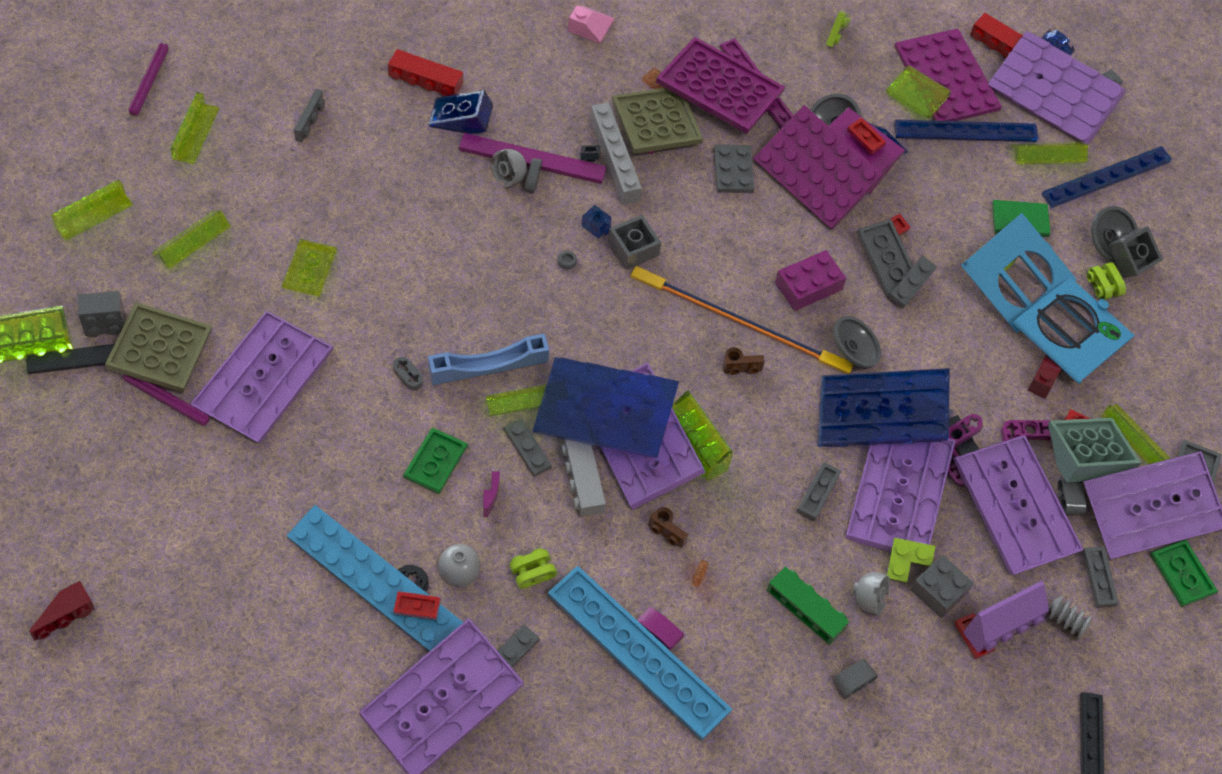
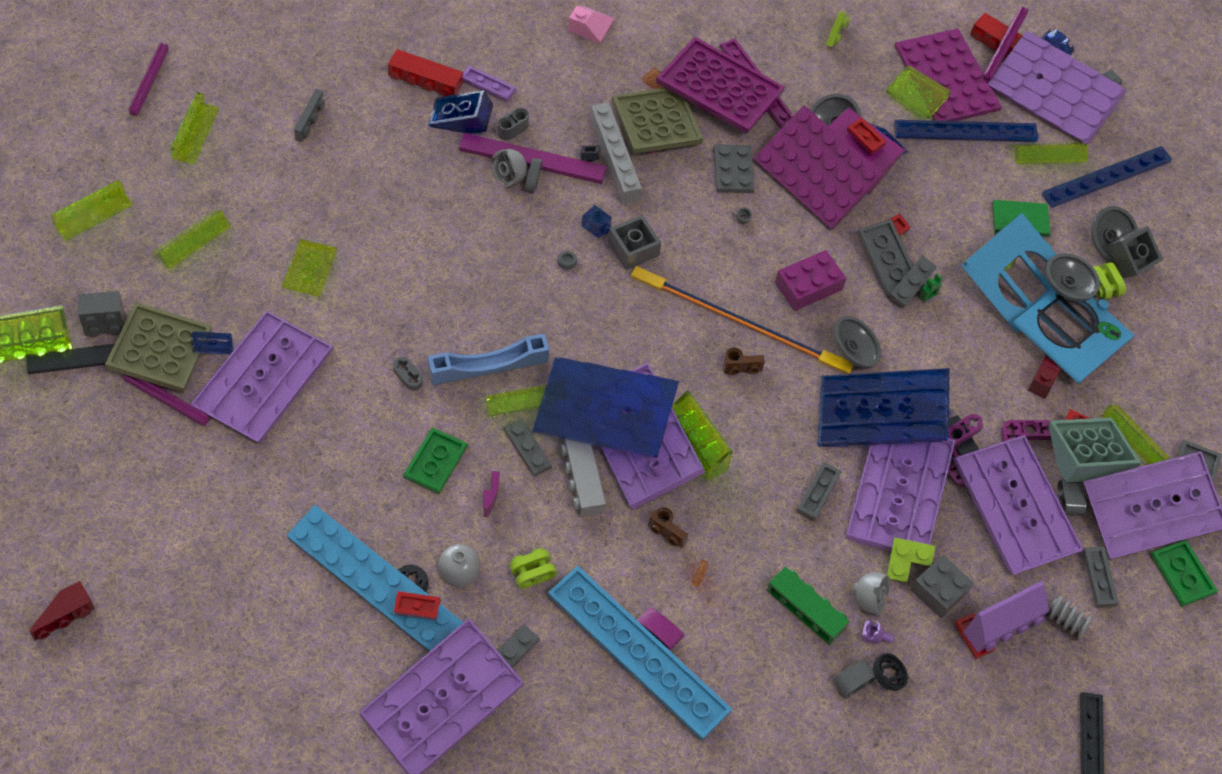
none -> clear blue tile [191,331,234,354]
none -> medium lavender tile [463,66,516,103]
none -> dark grey beam [498,108,529,140]
none -> dark grey hinge [736,207,752,224]
none -> medium lavender piece [862,620,894,644]
none -> black piece [873,653,908,691]
none -> green plate [919,273,943,303]
none -> magenta axle [983,6,1028,81]
none -> dark grey dish [1045,253,1100,301]

